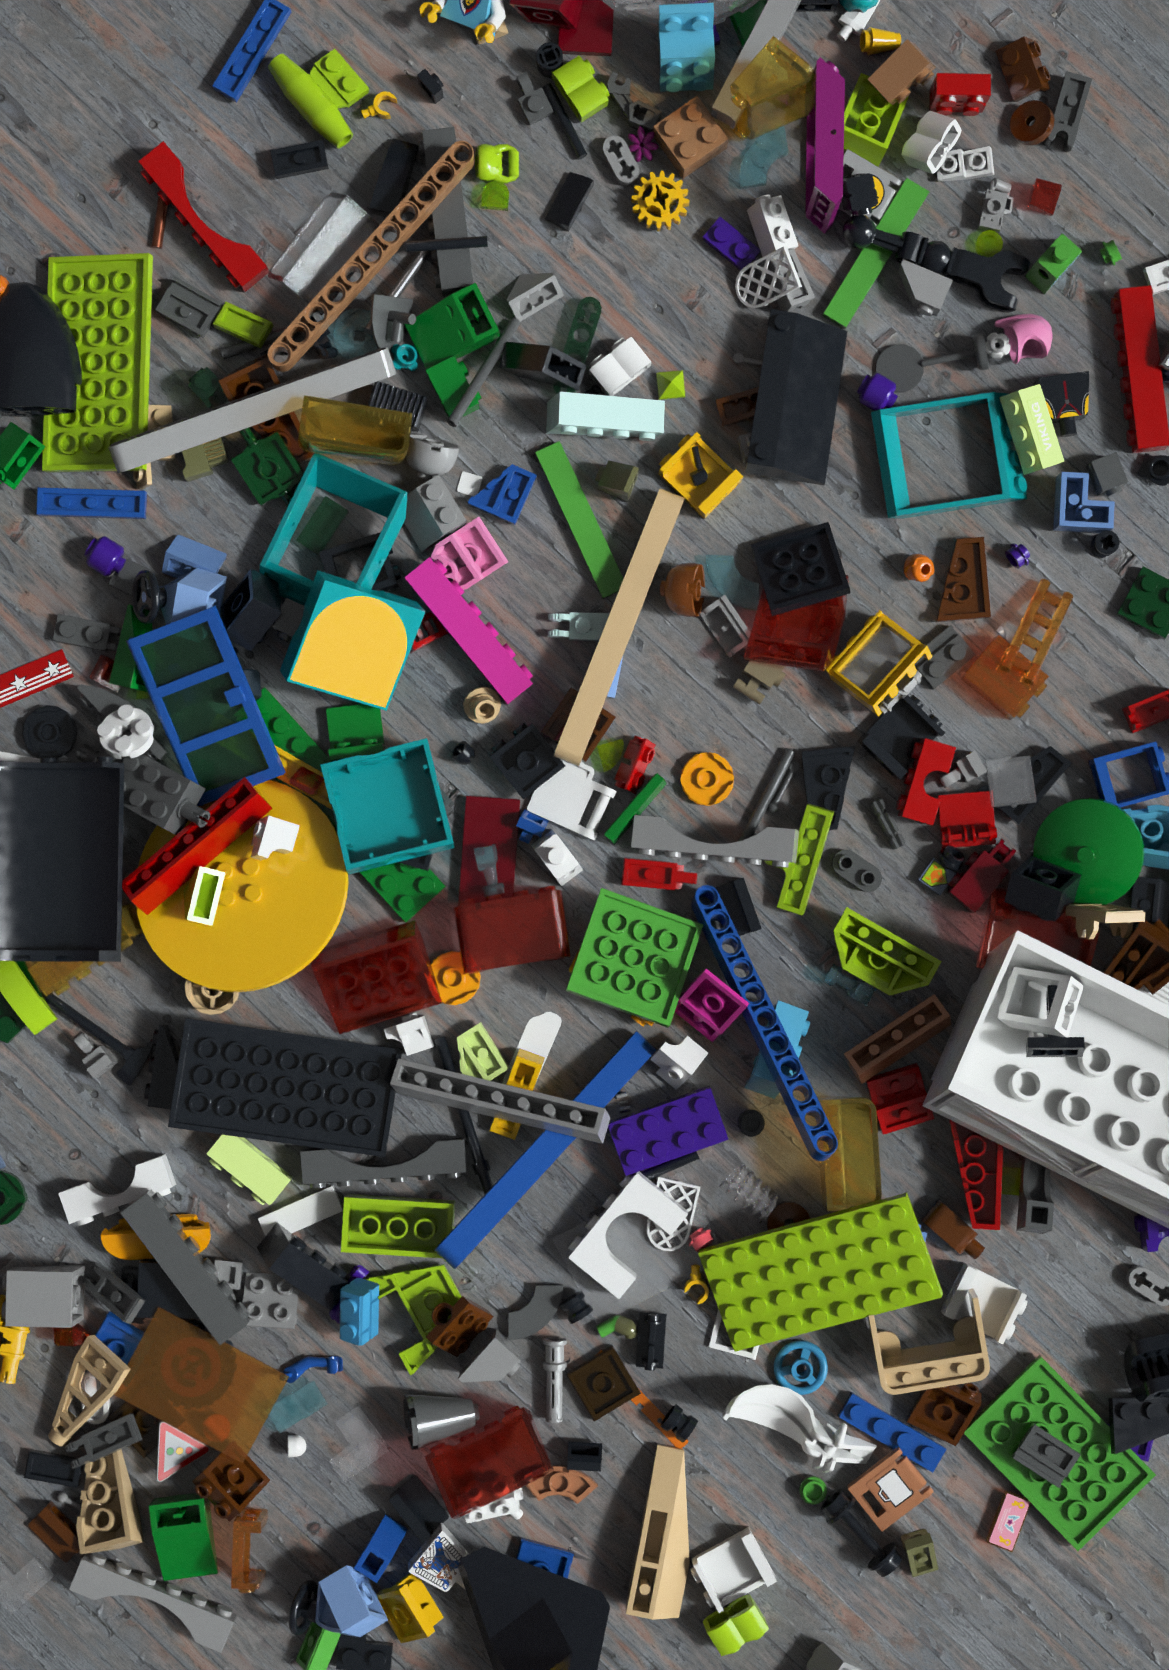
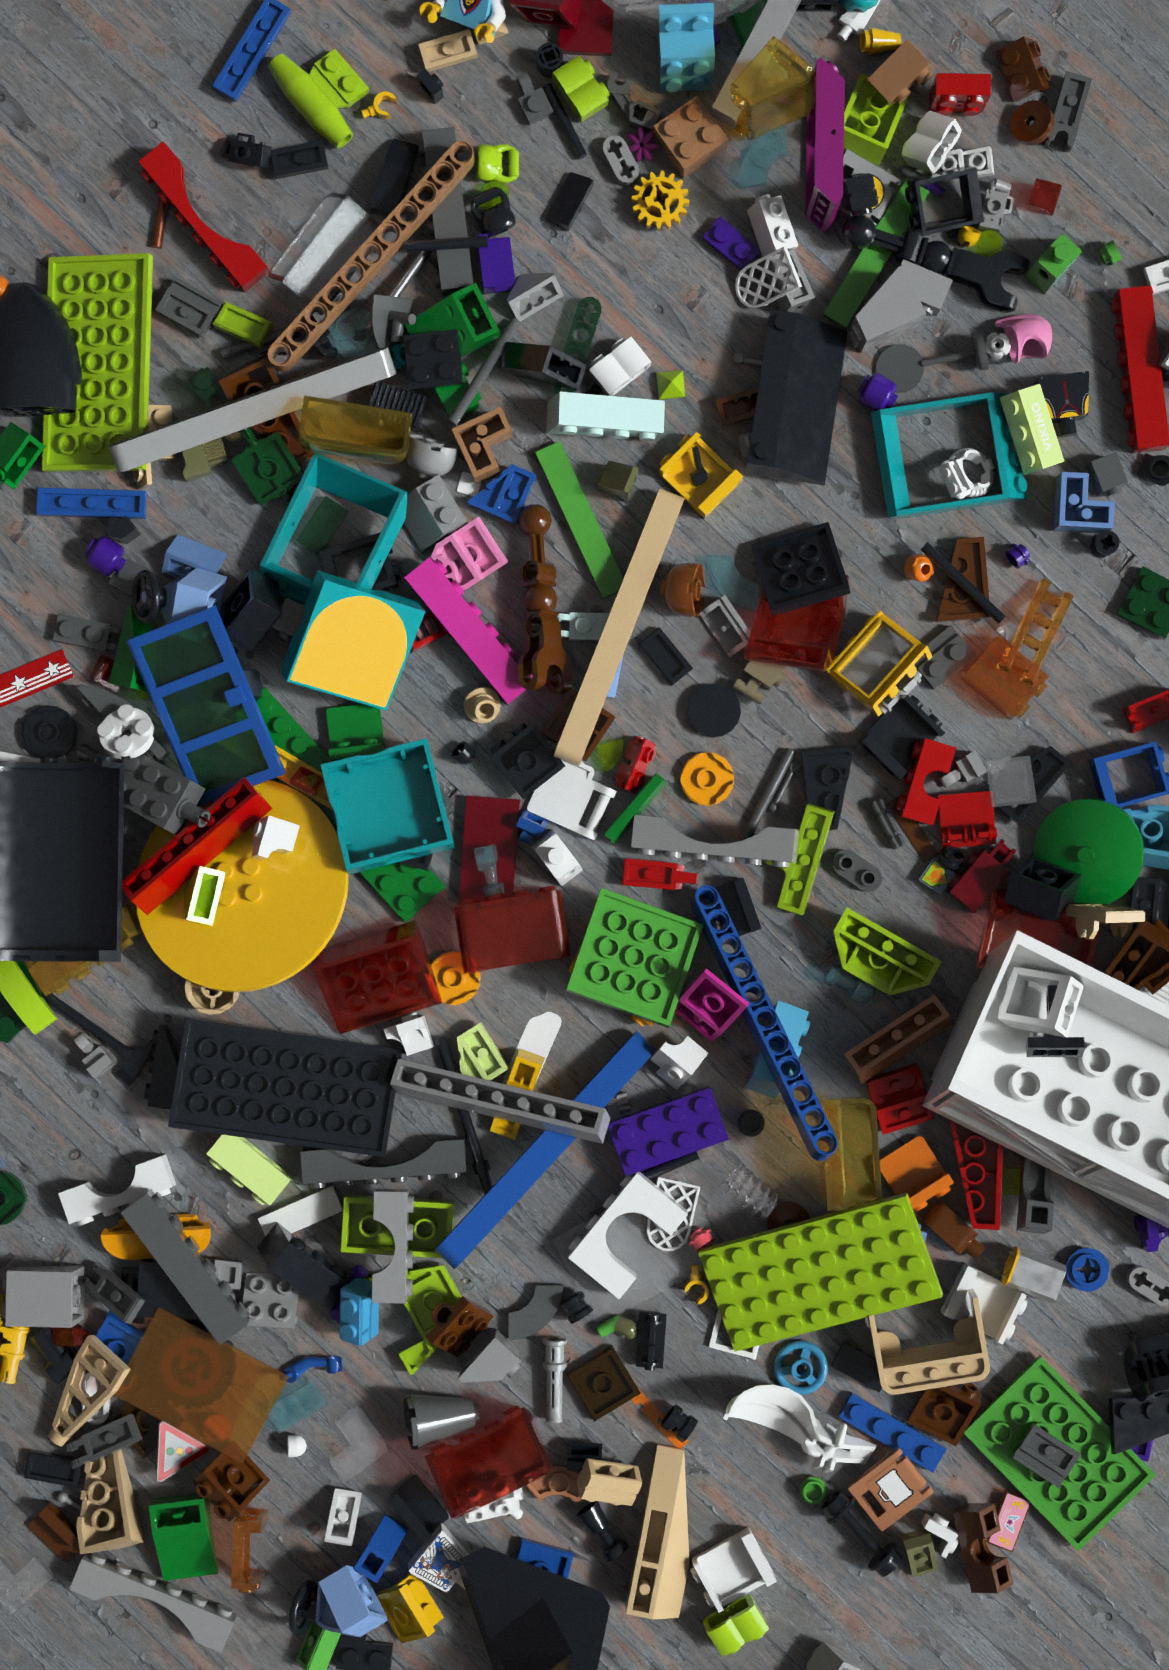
none -> black piece [29,1327,76,1384]
none -> black piece [106,515,141,544]
none -> black piece [219,133,272,169]
none -> white slope [324,1488,362,1546]
none -> light grey arch [372,1189,414,1304]
none -> black plate [403,329,464,391]
none -> tan plate [418,29,478,72]
none -> medium nougat brick [452,406,513,484]
none -> black piece [471,186,516,238]
none -> dark purple panel [477,234,515,294]
none -> reddish brown piece [518,504,573,694]
none -> black piece [576,1501,629,1562]
none -> tan brick [577,1458,642,1506]
none -> black tile [638,627,693,686]
none -> black tile [687,684,741,738]
none -> black tile [831,1341,882,1393]
none -> light grey slope [848,265,926,353]
none -> orange bracket [877,1136,954,1212]
none -> reddish brown sticker [887,796,938,863]
none -> piece [898,165,946,198]
none -> black window [905,166,984,236]
none -> black bar [920,542,1006,624]
none -> white bracket [921,1513,959,1558]
none -> white piece [938,448,995,500]
none -> reddish brown arch [953,1503,1013,1593]
none -> yellow hinge [957,226,981,247]
none -> flat silver piece [1001,1246,1066,1303]
none -> blue gear [1066,1247,1109,1292]

